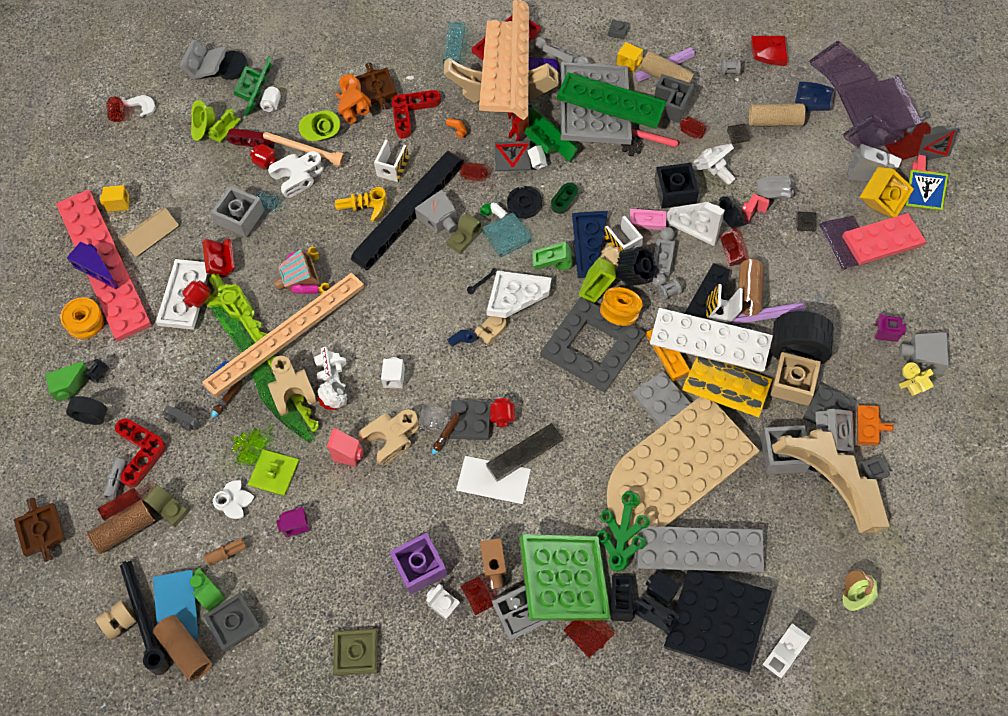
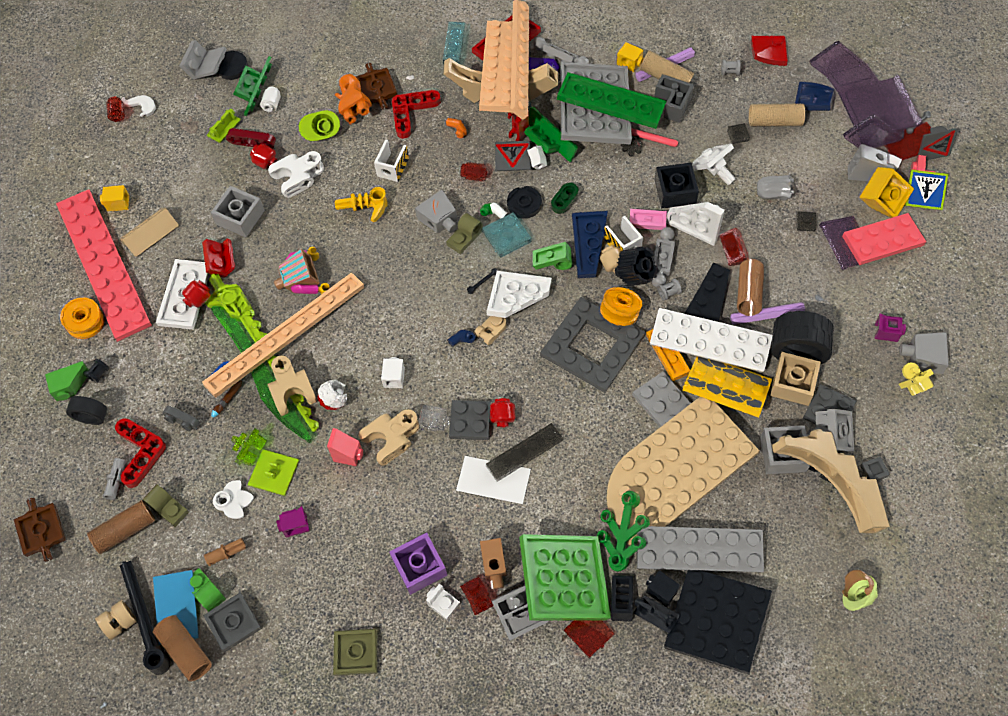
dark purple slope [67,241,118,289] -> none
clear red slope [97,488,141,521] -> none
lime piece [191,100,215,141] -> none
clear light blue bush [256,190,279,211] -> none
light nougat piece [263,132,344,167] -> none
white hips [314,346,346,384] -> none
black beam [351,151,464,270] -> none
reddish brown piece [432,413,460,455] -> none
lime slope [579,257,616,303] -> none
dark grey plate [608,20,628,39] -> none
clear red brick [679,116,707,139] -> none
white piece [706,284,743,324] -> none
black hinge [719,196,748,229] -> none
coral bracket [741,194,770,223] -> none
white brick [763,624,811,678] -> none
orange plate [857,405,893,446] -> none

